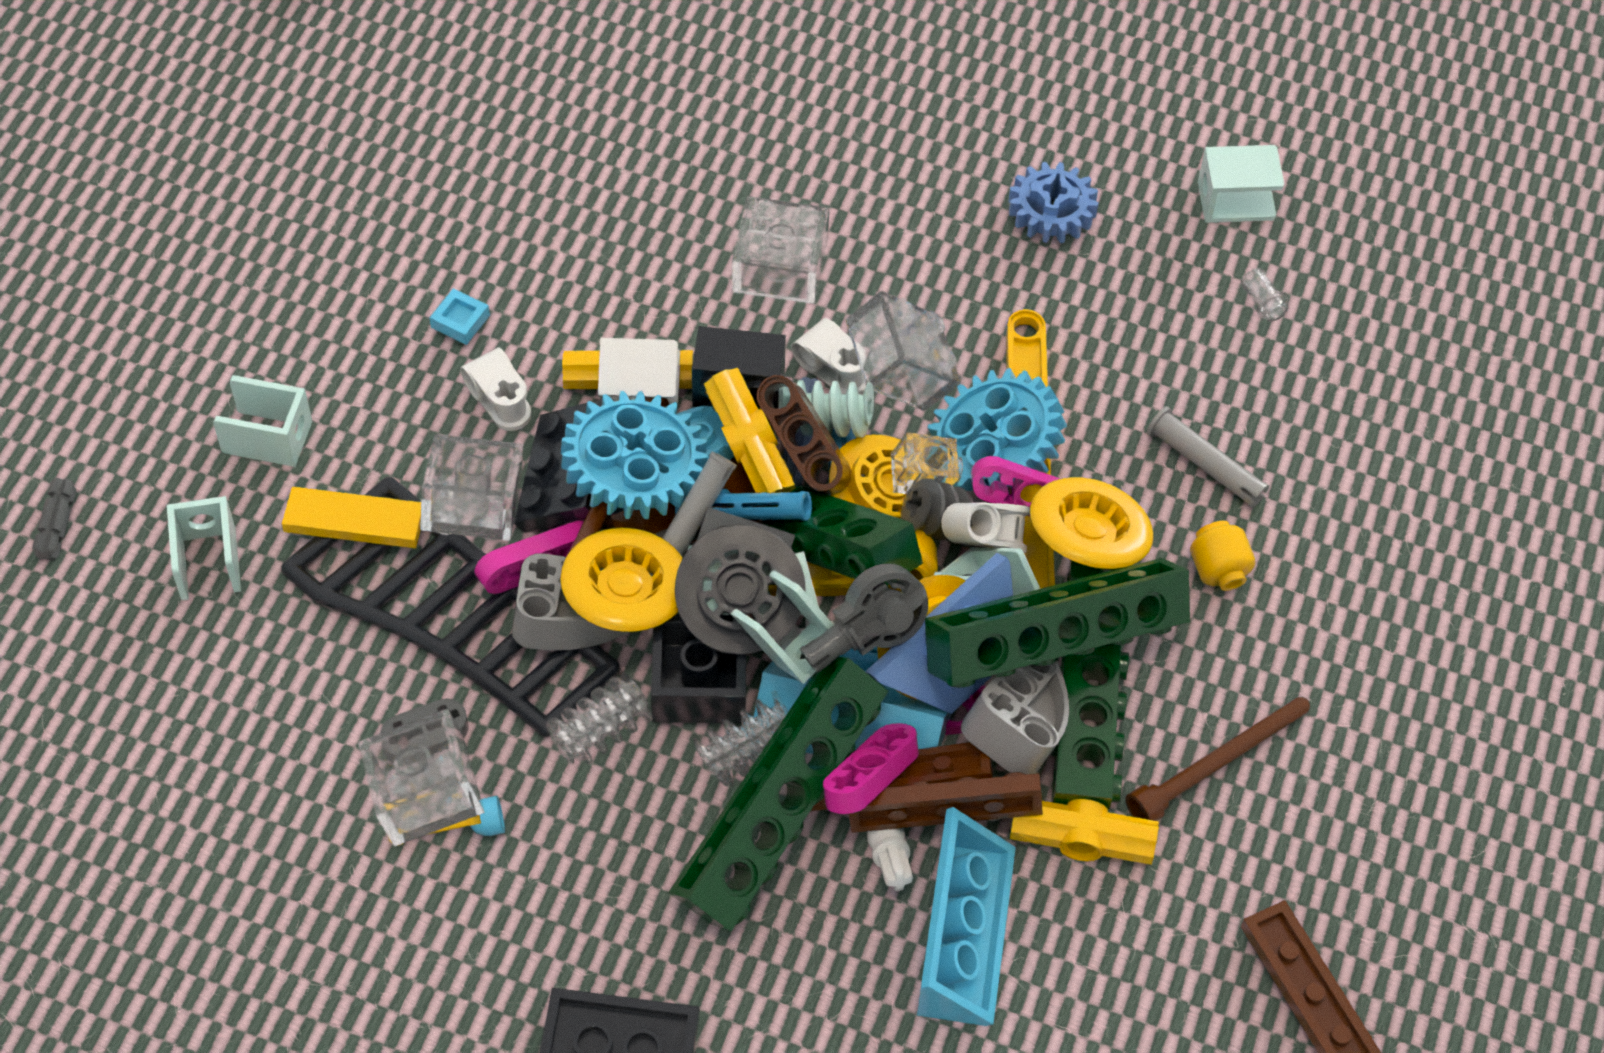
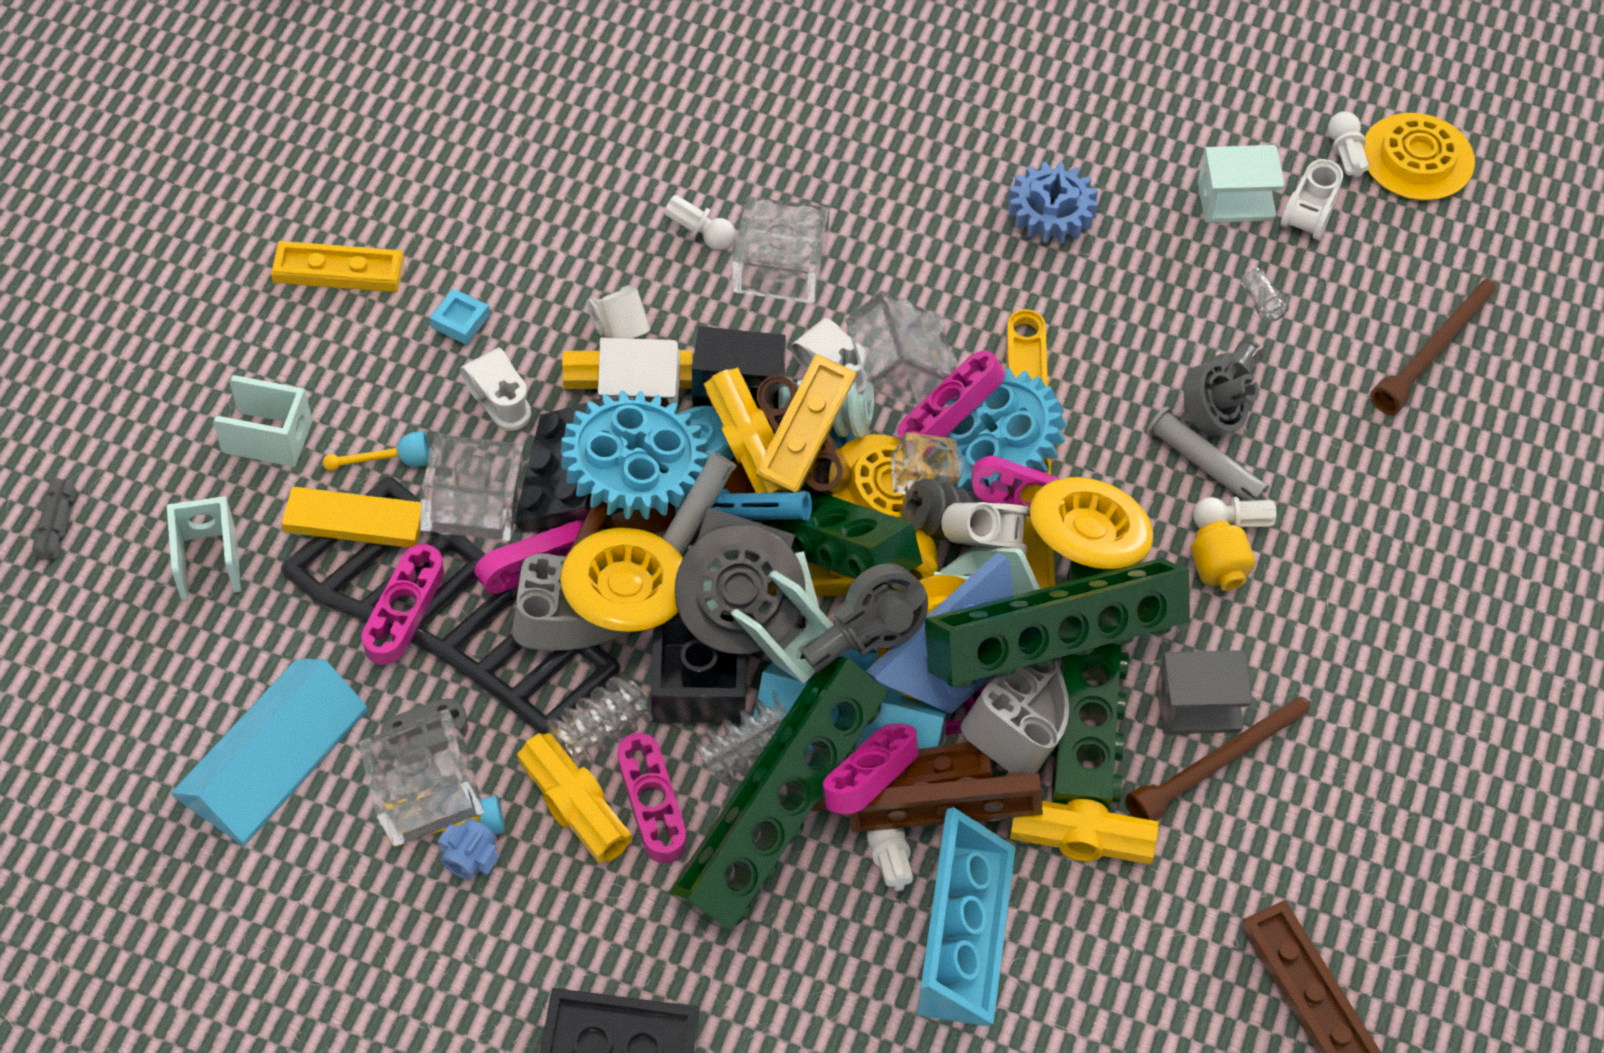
none -> medium azure slope [171,659,368,847]
none -> yellow tile [271,241,404,292]
none -> hinge [323,431,430,471]
none -> dark pink beam [362,544,444,665]
none -> medium blue gear [437,819,500,880]
none -> yellow piece [517,733,632,864]
none -> white piece [587,286,651,339]
none -> dark pink beam [617,733,687,863]
none -> white axle [664,195,736,250]
none -> yellow tile [755,353,857,493]
none -> dark pink beam [897,350,1005,454]
none -> dark grey piece [1156,650,1252,734]
none -> dark grey pin [1183,339,1263,437]
none -> white axle [1193,497,1277,528]
none -> white piece [1280,159,1343,240]
none -> white axle [1328,111,1369,178]
none -> yellow wheel [1364,113,1475,201]
none -> reddish brown piece [1370,279,1496,415]

